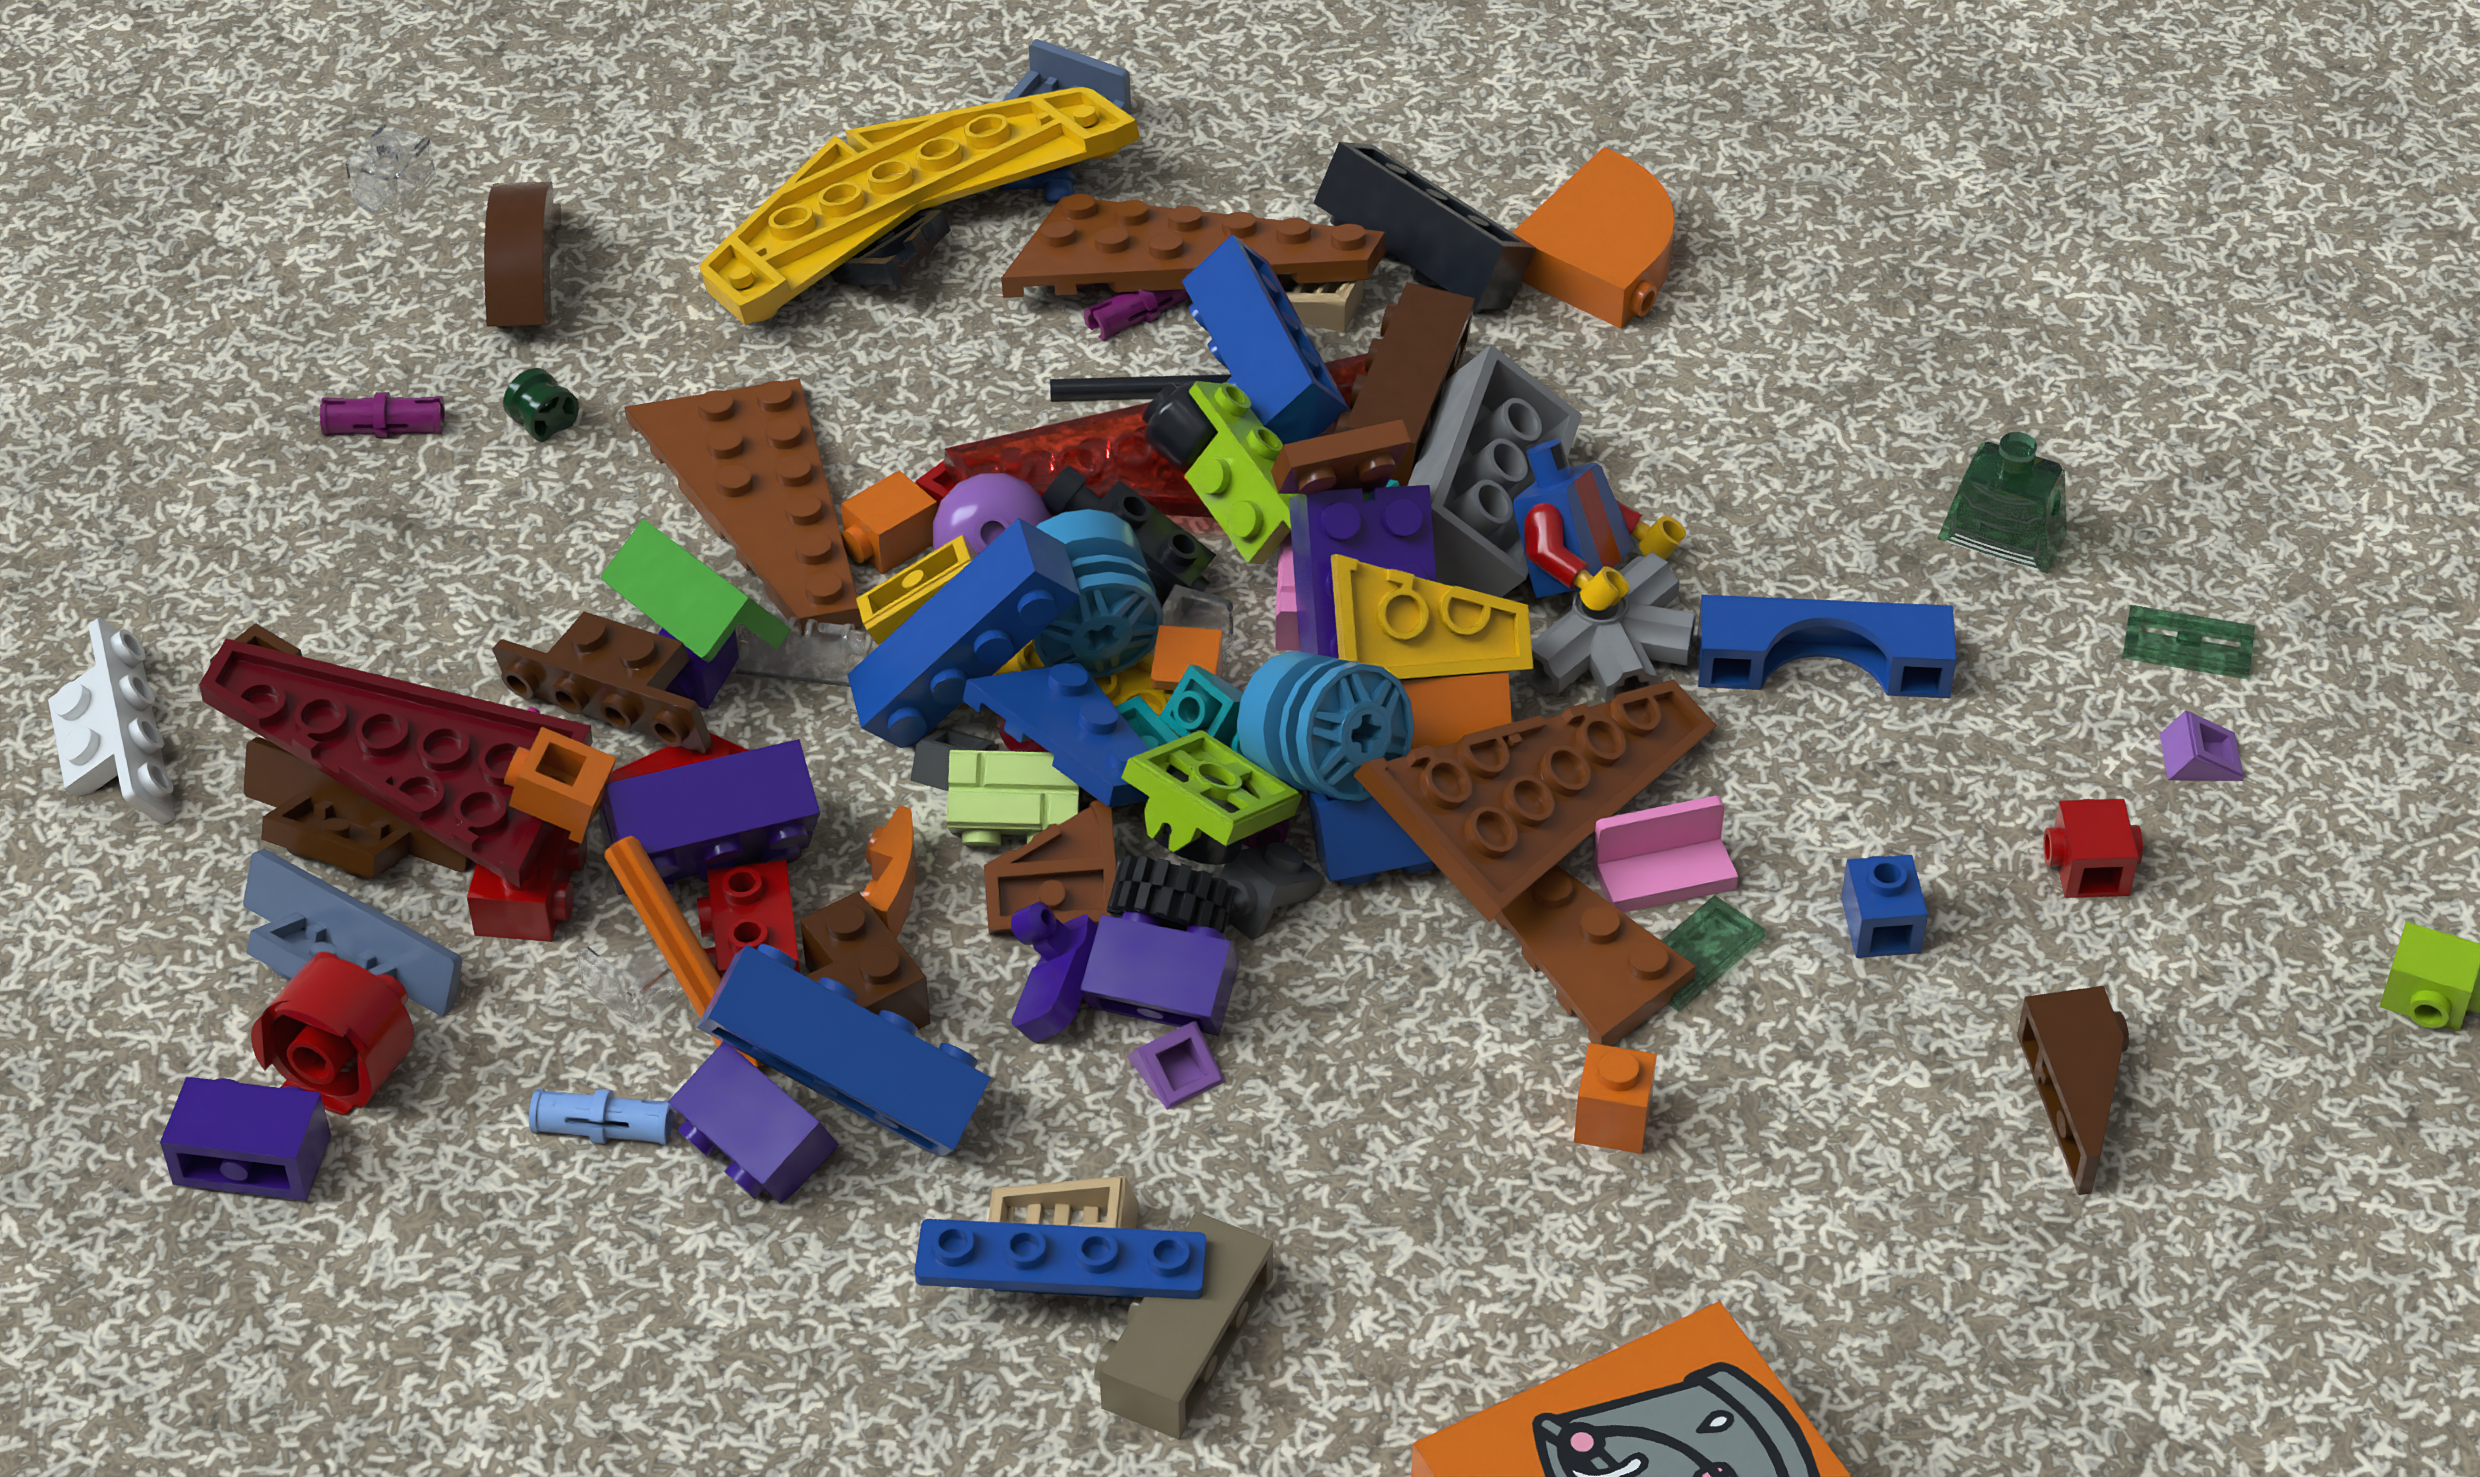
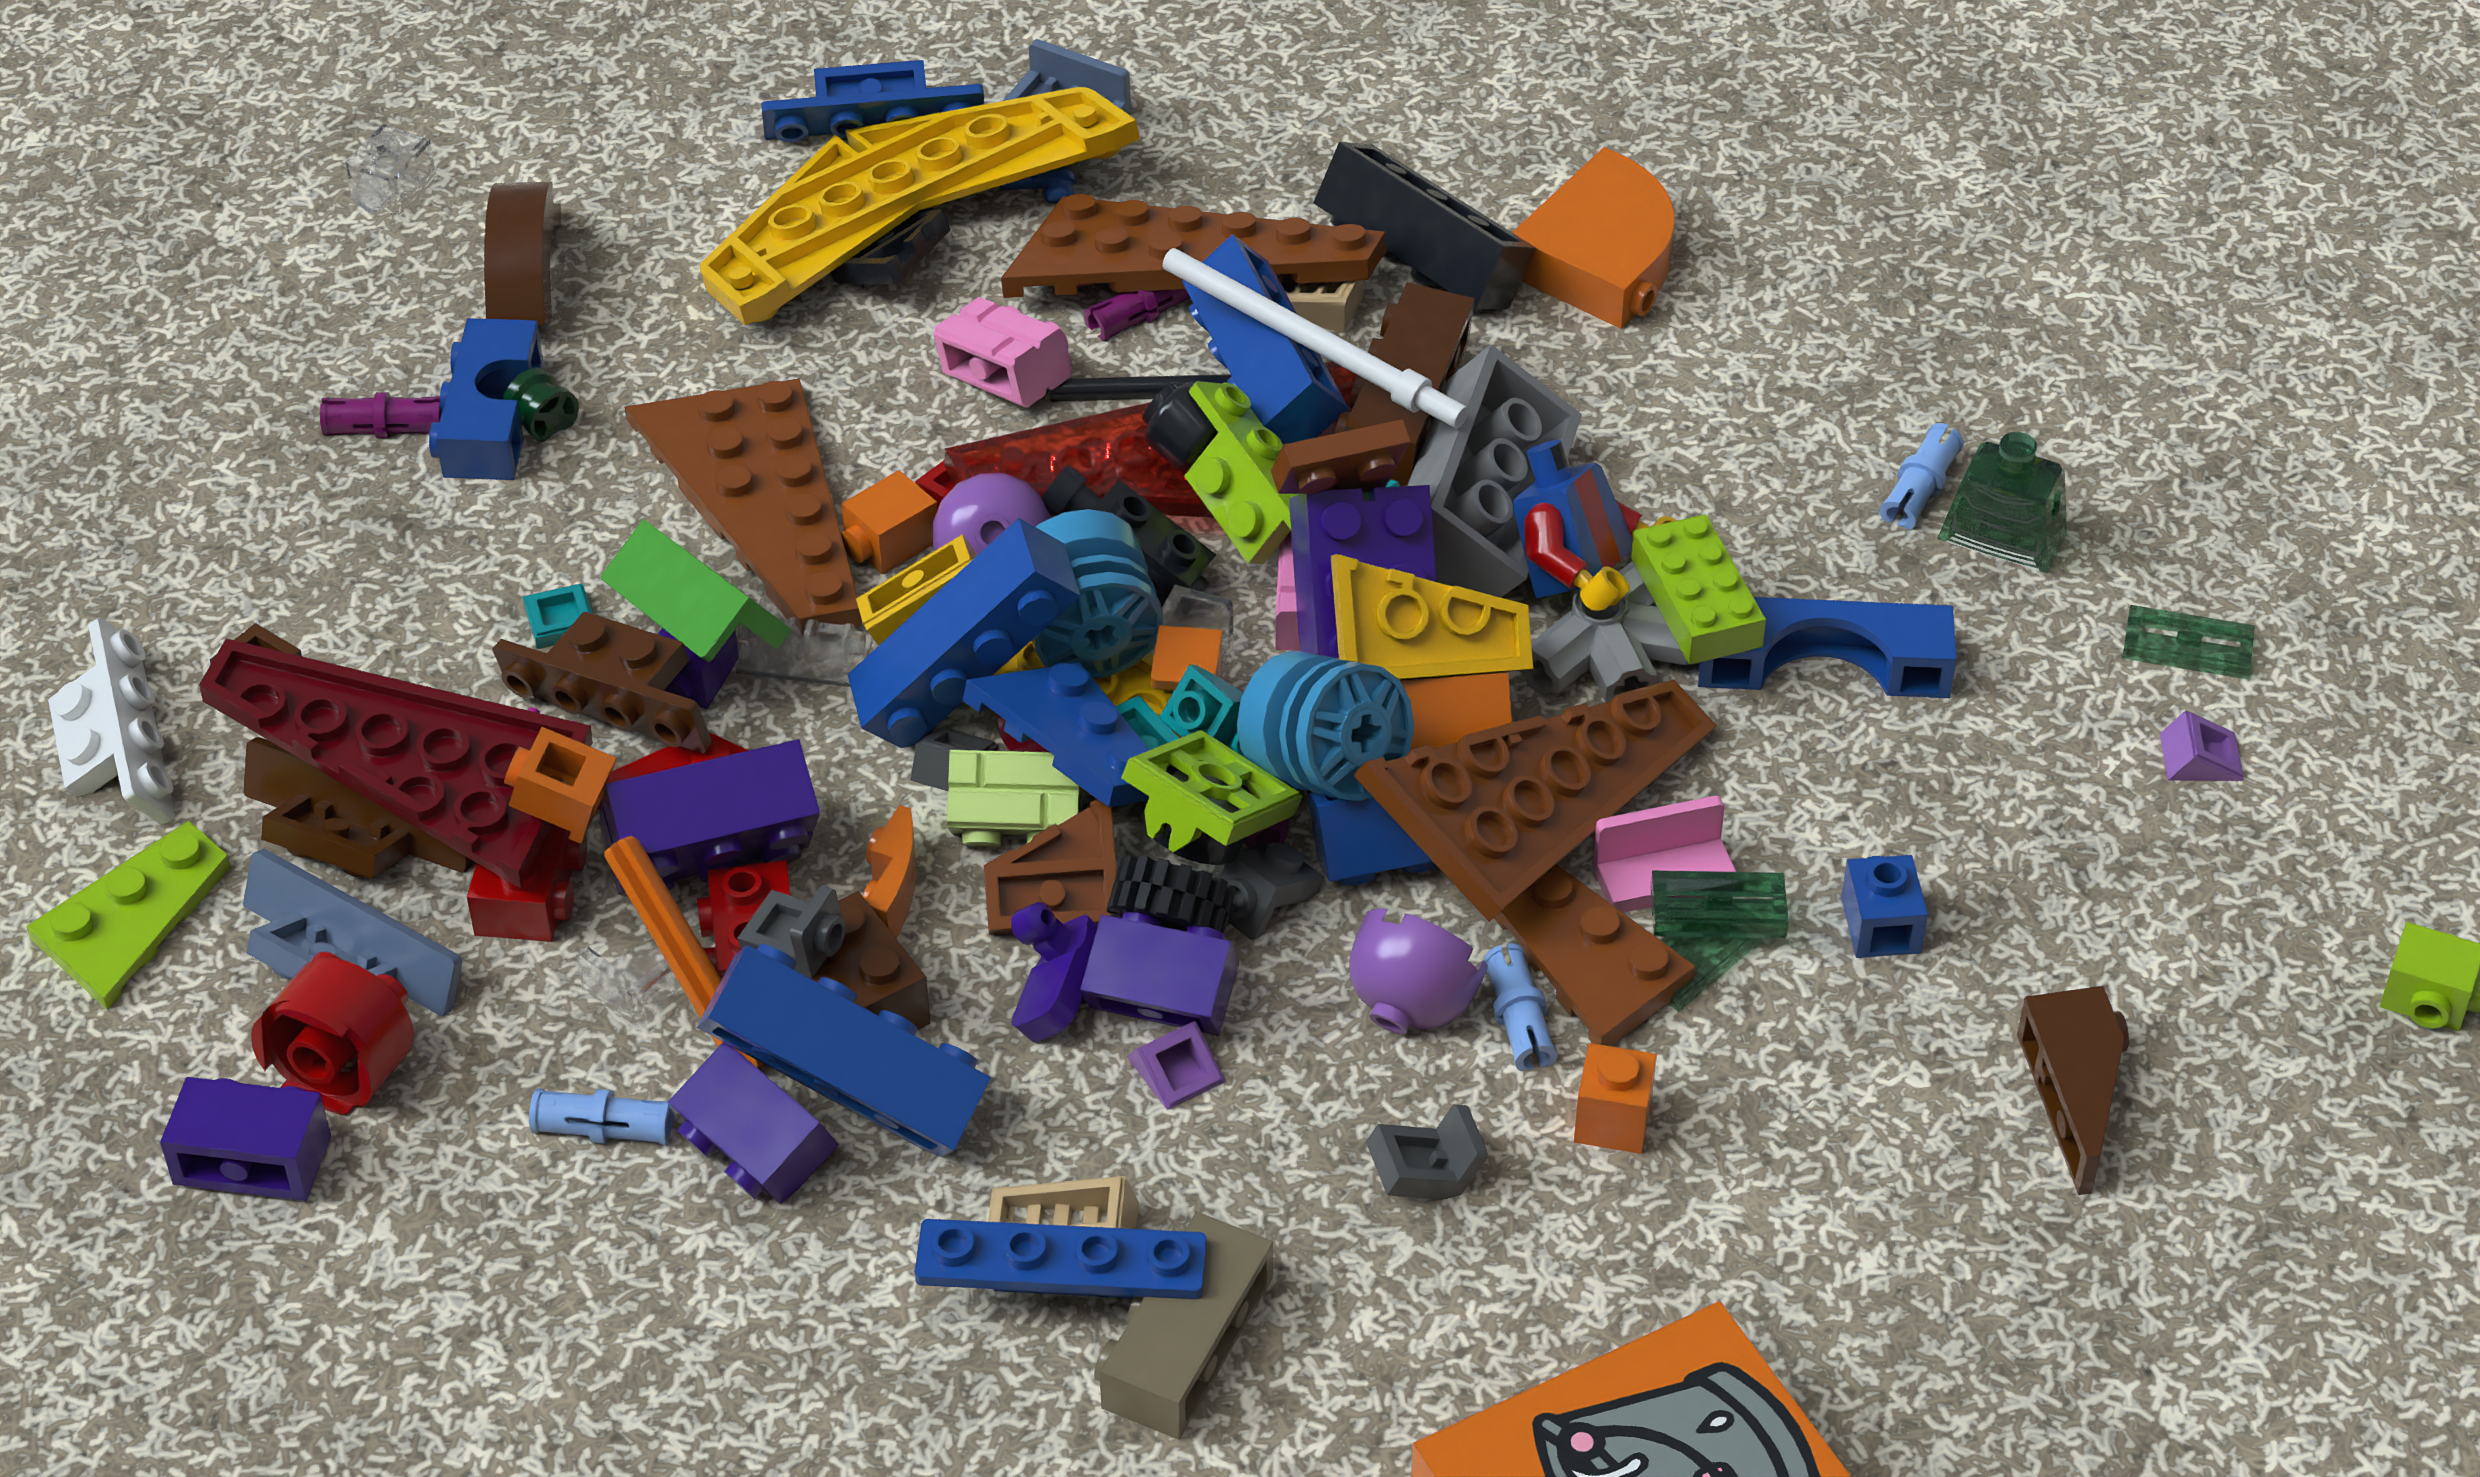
red brick [2043,799,2143,898] -> none
none -> lime wing [26,820,231,1010]
none -> blue arch [429,318,543,480]
none -> teal tile [522,583,593,649]
none -> dark grey bracket [737,885,846,979]
none -> blue bracket [761,60,984,142]
none -> bright pink brick [933,297,1072,408]
none -> white bar [1162,248,1469,429]
none -> medium lavender cylinder [1349,908,1488,1034]
none -> dark grey bracket [1366,1104,1488,1199]
none -> light blue pin [1484,943,1558,1071]
none -> lime piece [1631,514,1766,665]
none -> clear green tile [1650,870,1789,939]
none -> light blue pin [1880,423,1964,530]

